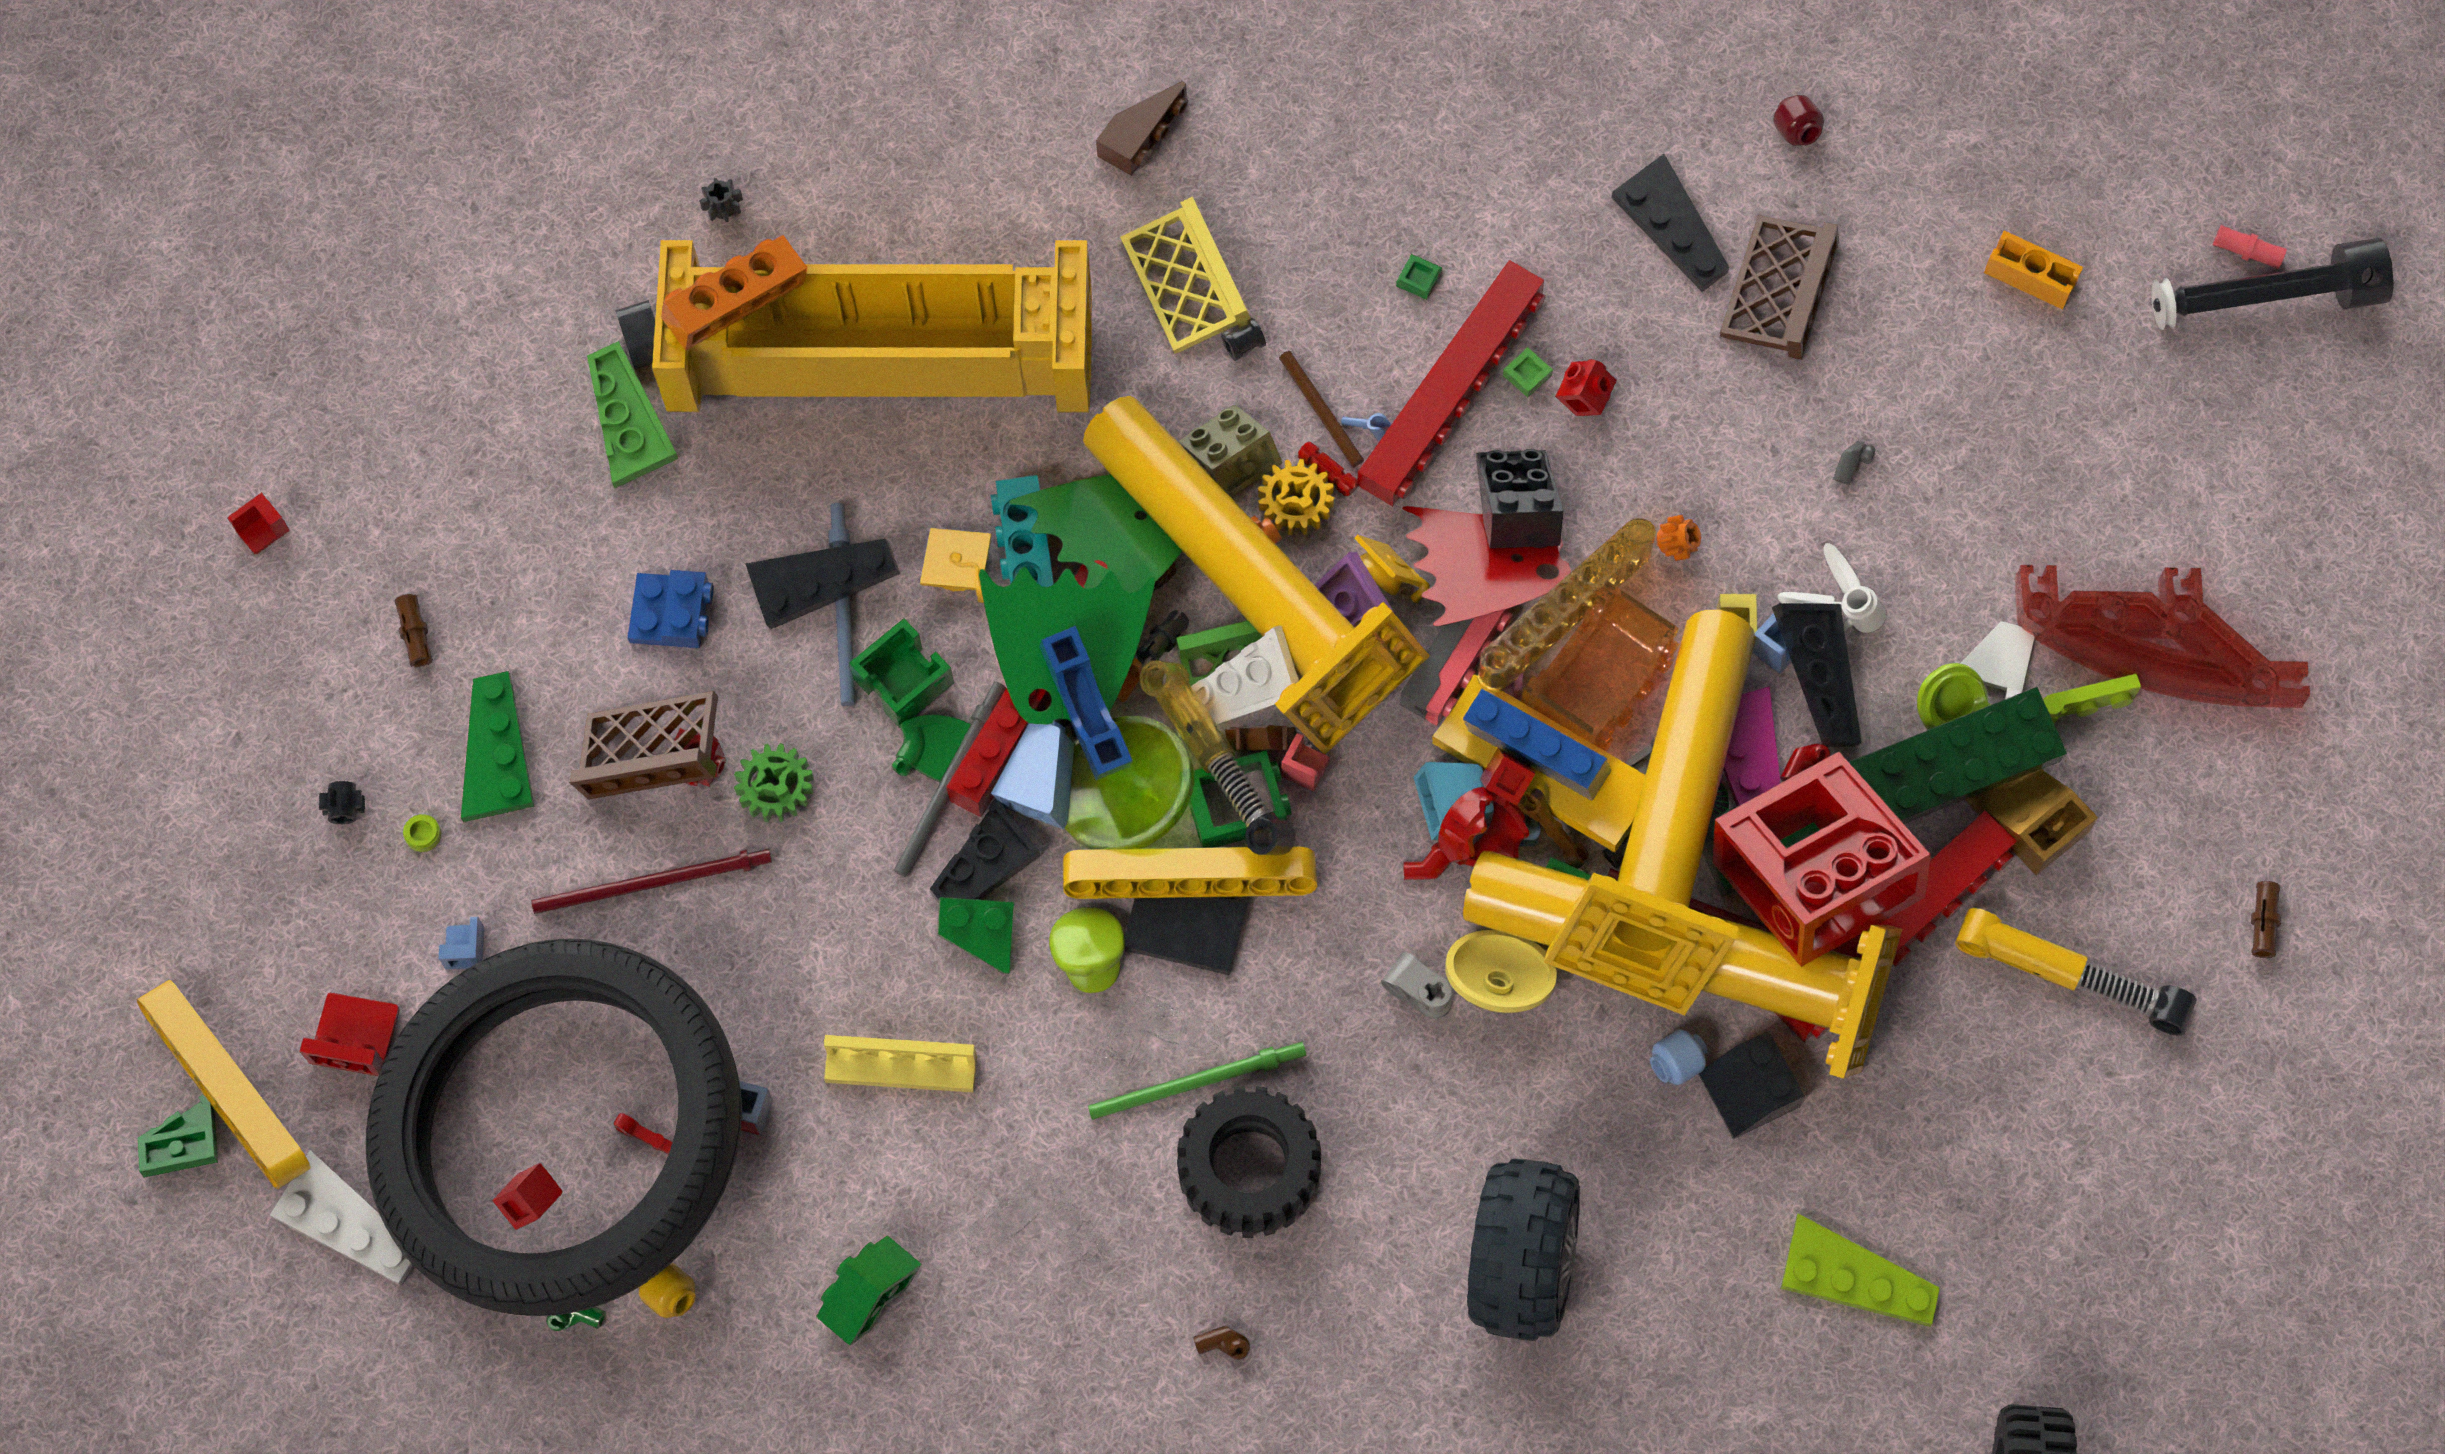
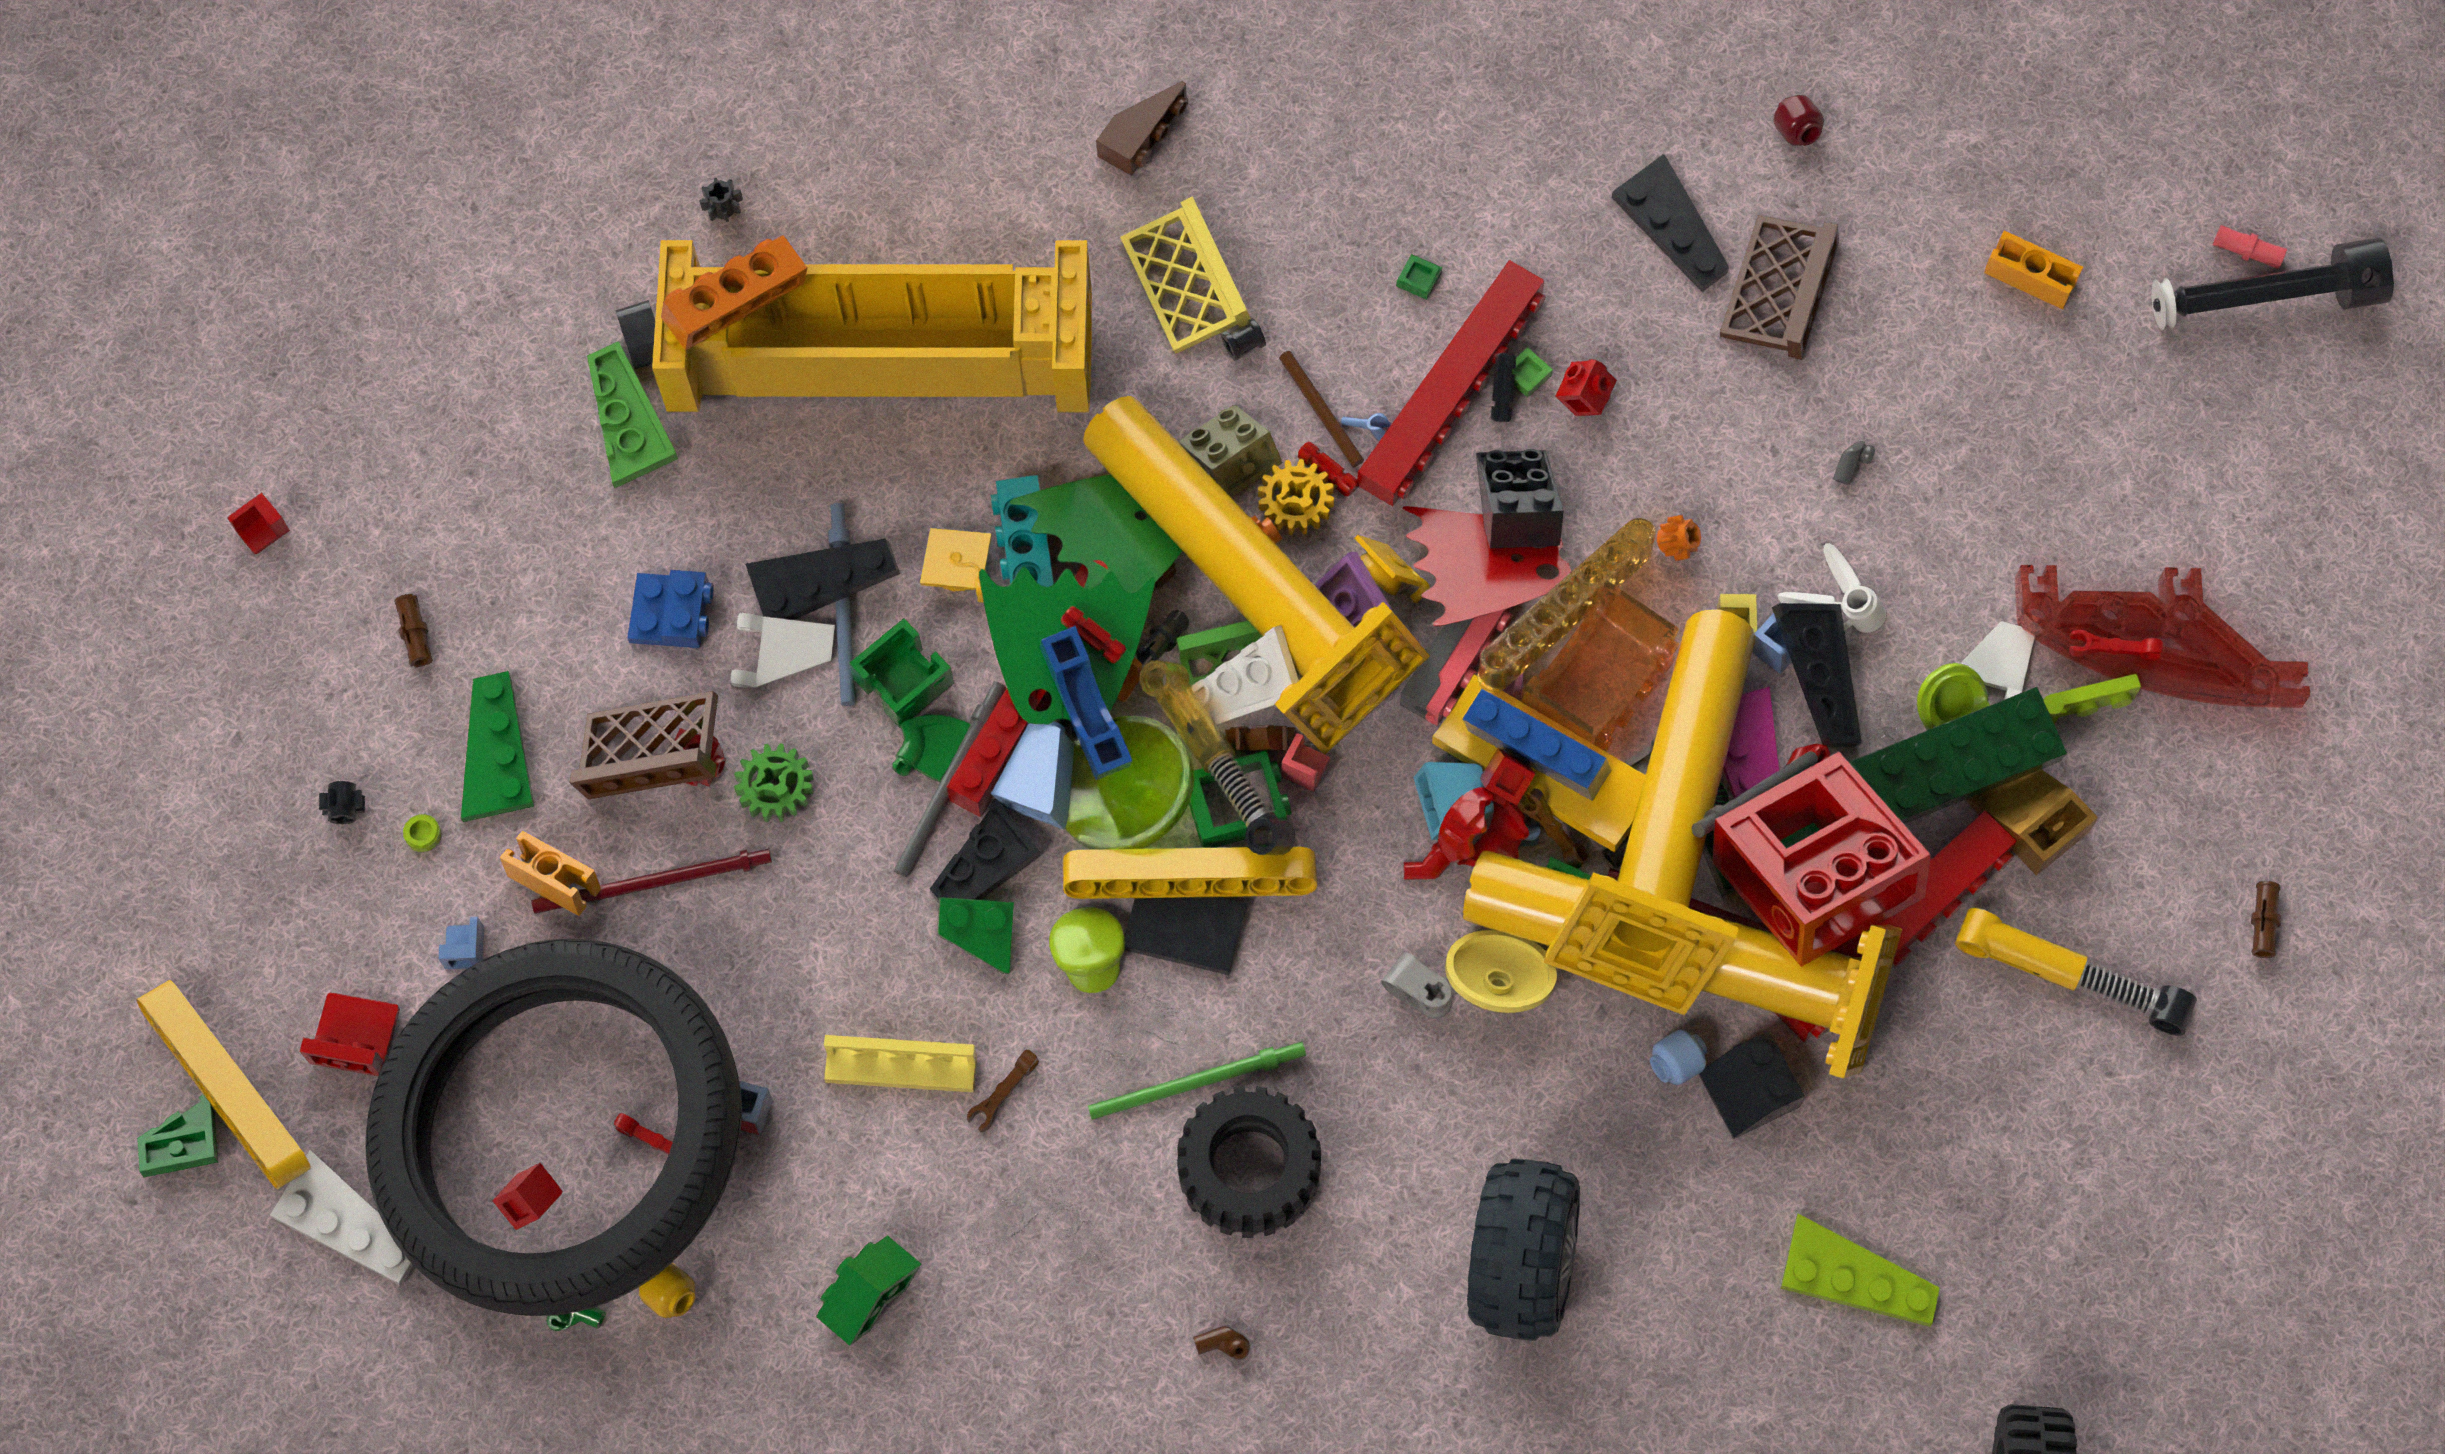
none -> light orange piece [500,831,601,916]
none -> white flag [730,613,835,688]
none -> reddish brown piece [967,1050,1039,1132]
none -> red axle [1061,606,1126,664]
none -> black axle [1490,353,1517,422]
none -> dark grey bar [1692,751,1818,838]
none -> red piece [2069,629,2163,661]

